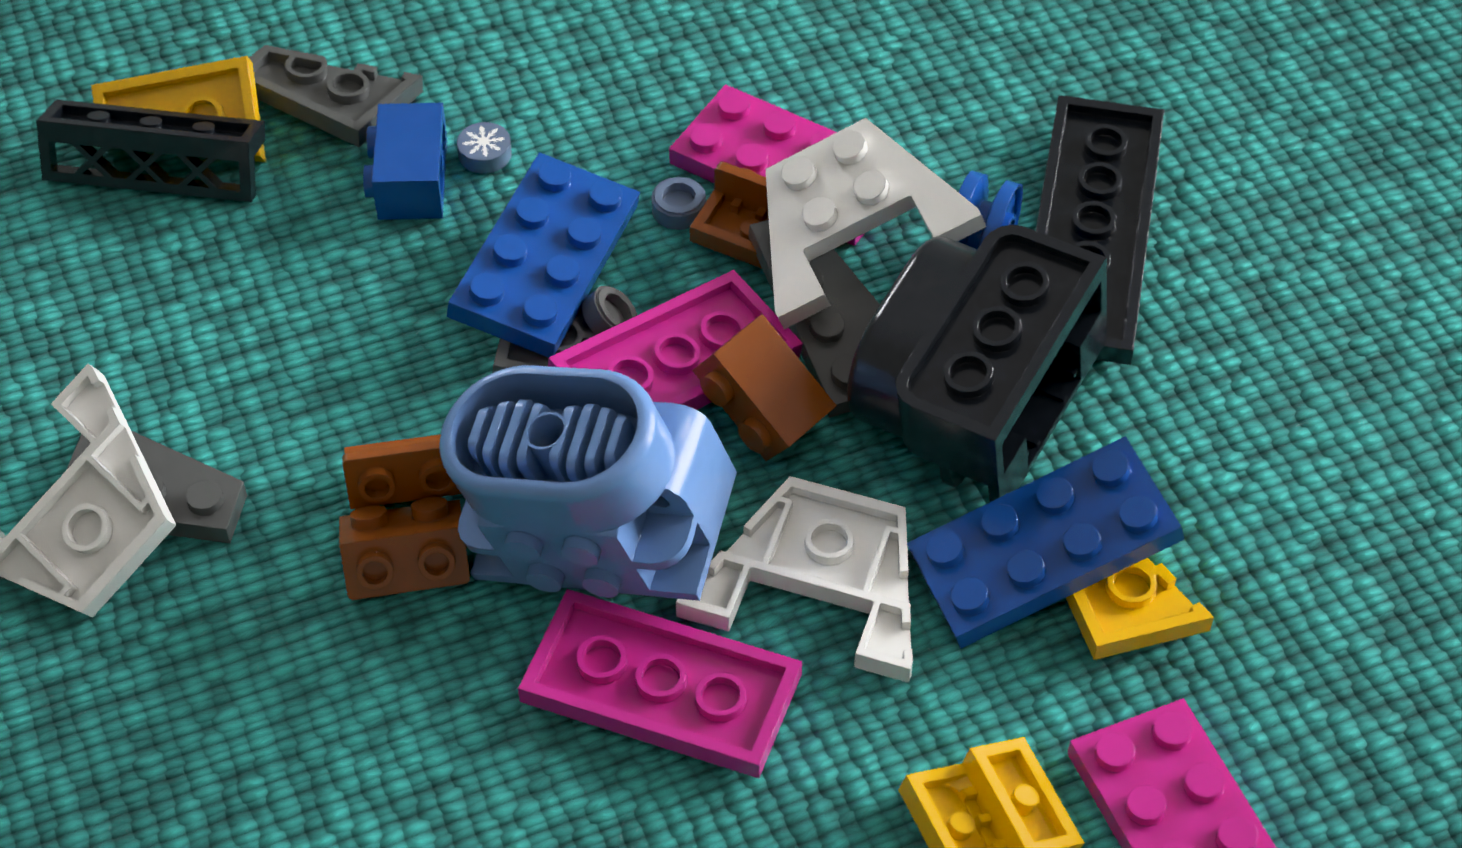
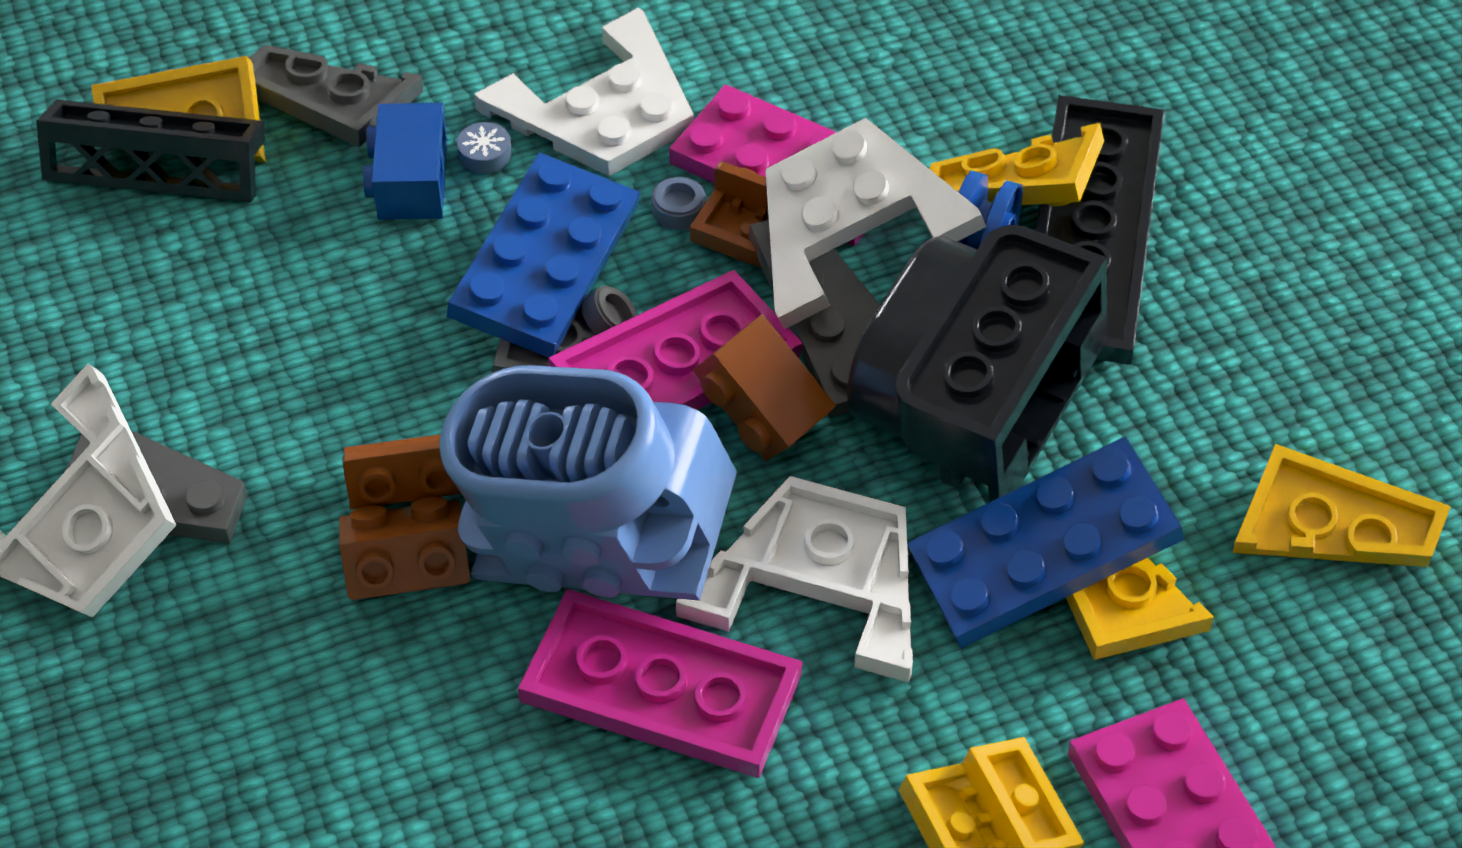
none -> white wing [474,8,694,176]
none -> yellow wing [929,123,1104,207]
none -> yellow wing [1232,444,1451,567]

